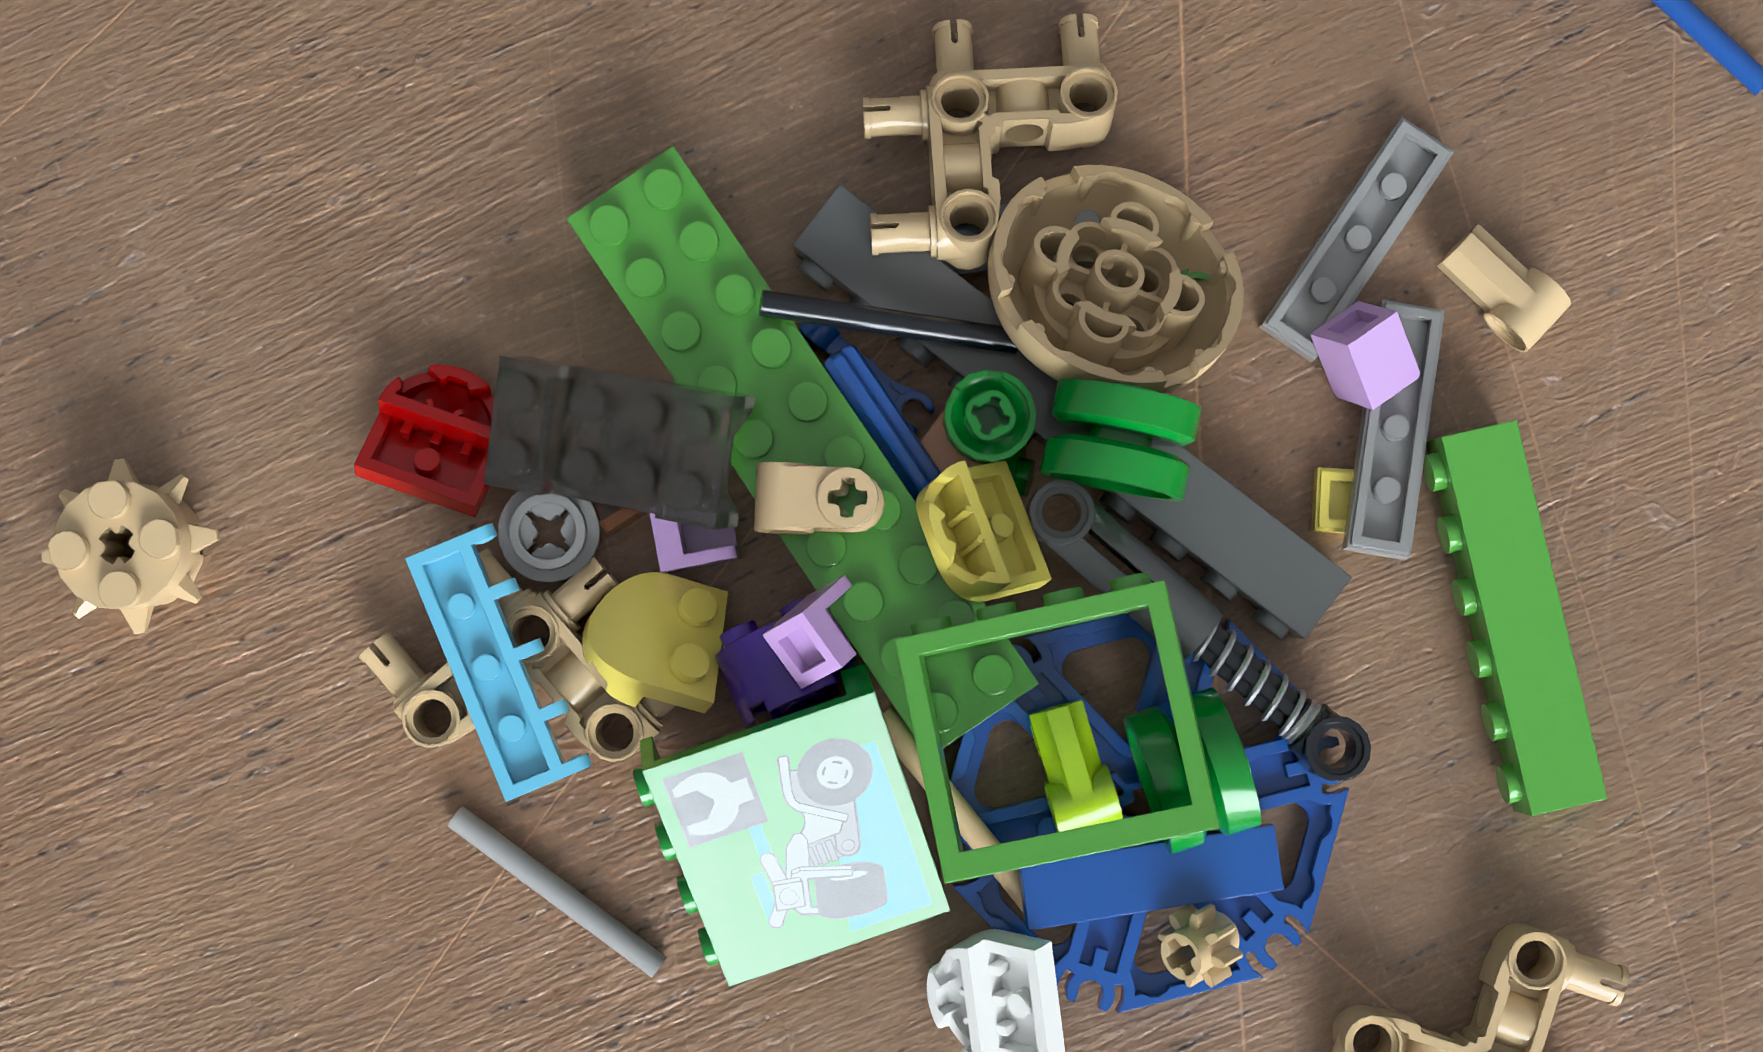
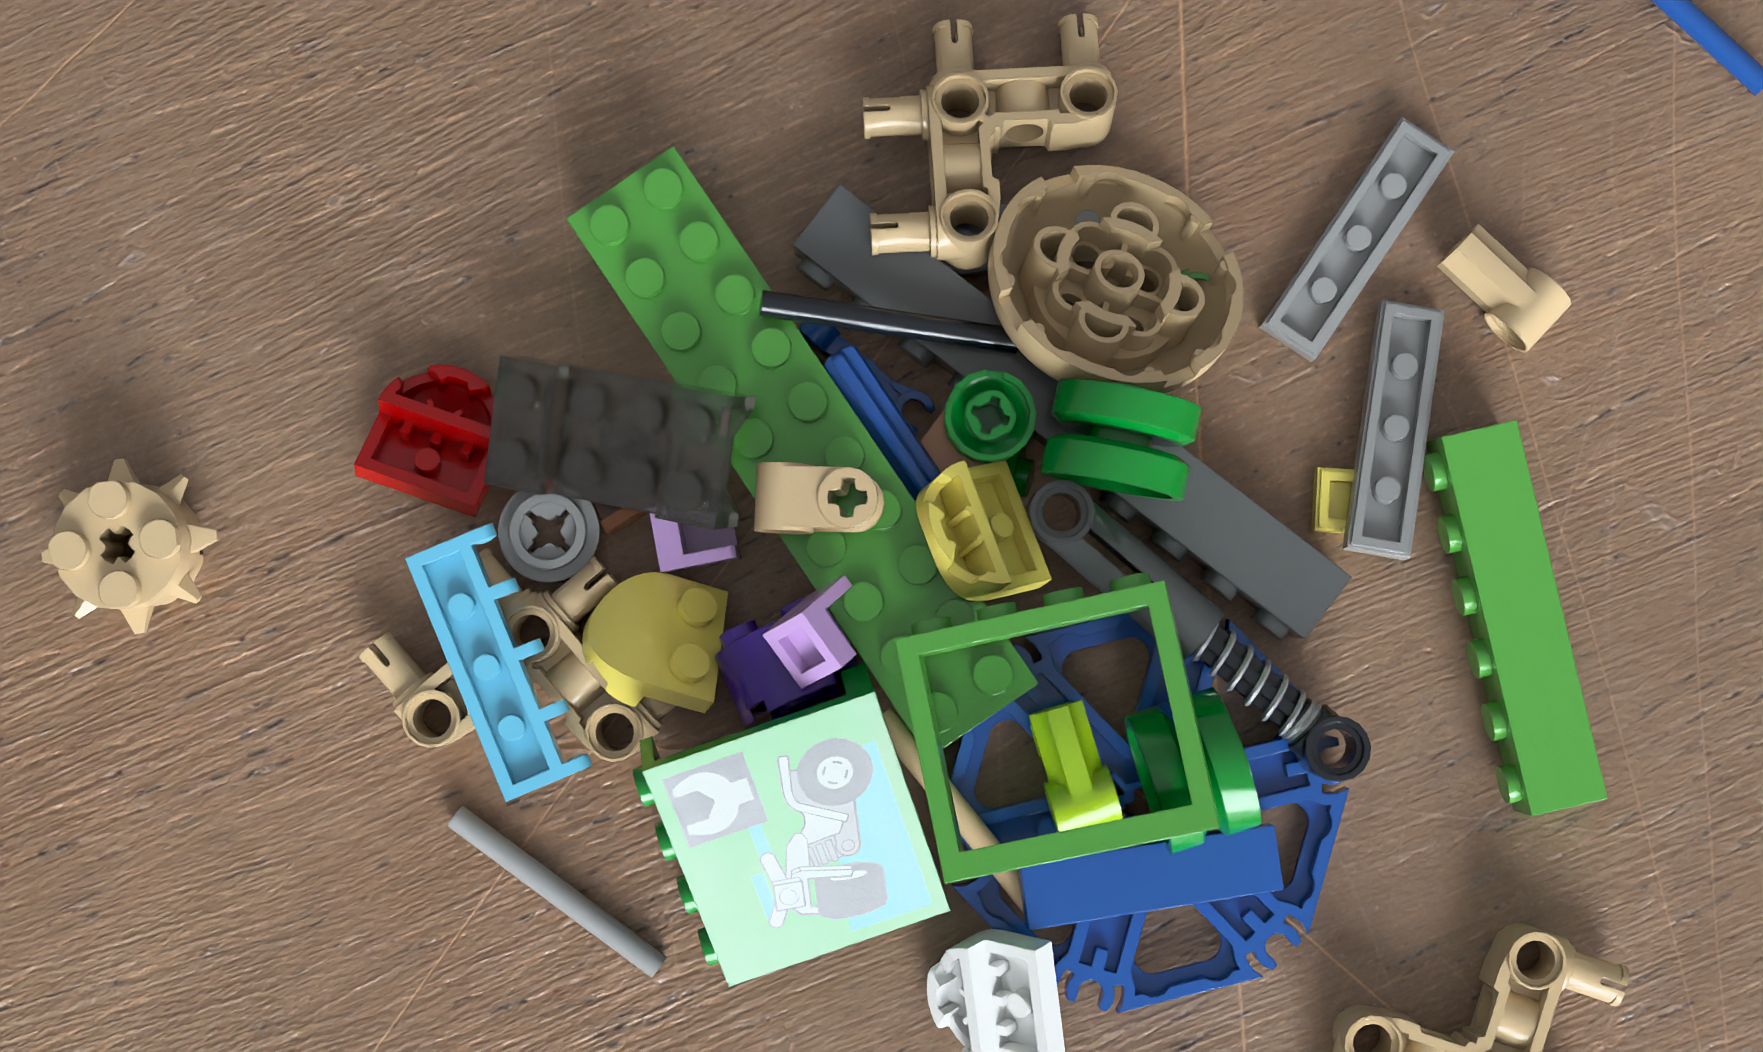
tan gear [1158,903,1243,988] -> none
lavender panel [1310,301,1420,410] -> none

